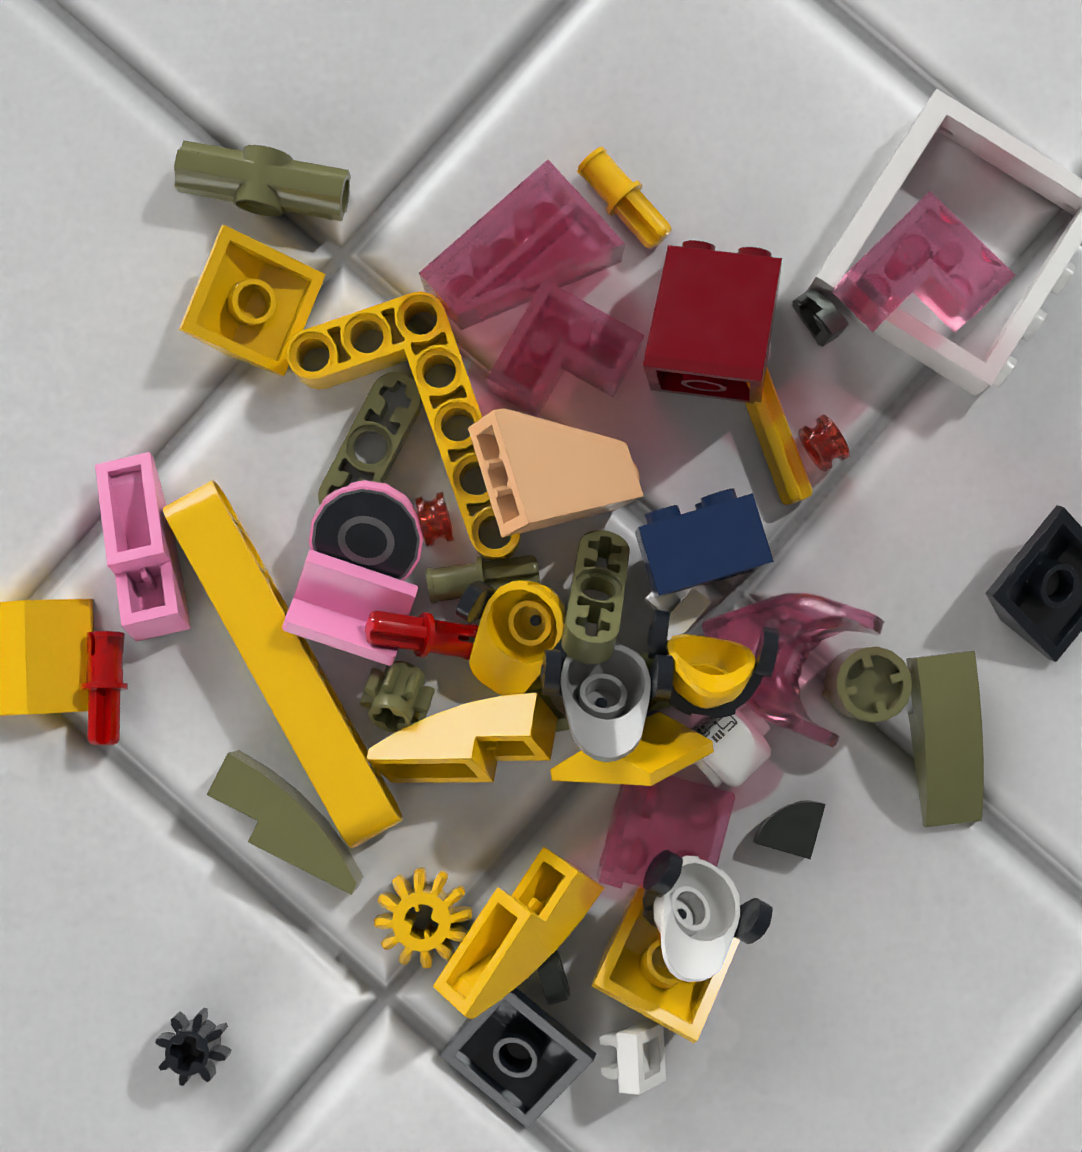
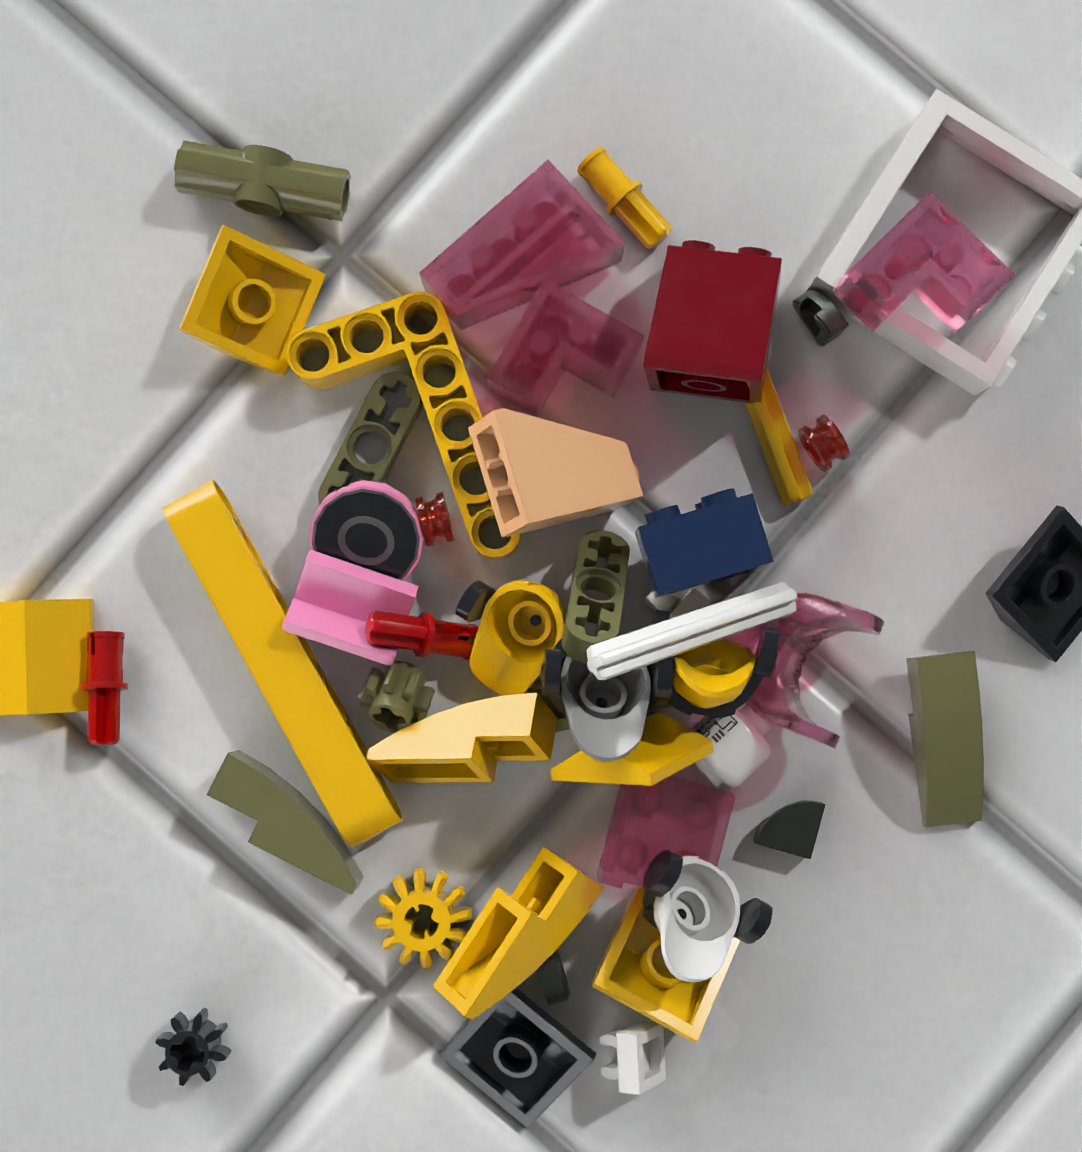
bright pink slope [95,452,191,642] -> none
olive axle [426,555,540,604] -> none
olive piece [822,647,912,722] -> none
none -> white axle [586,582,798,680]

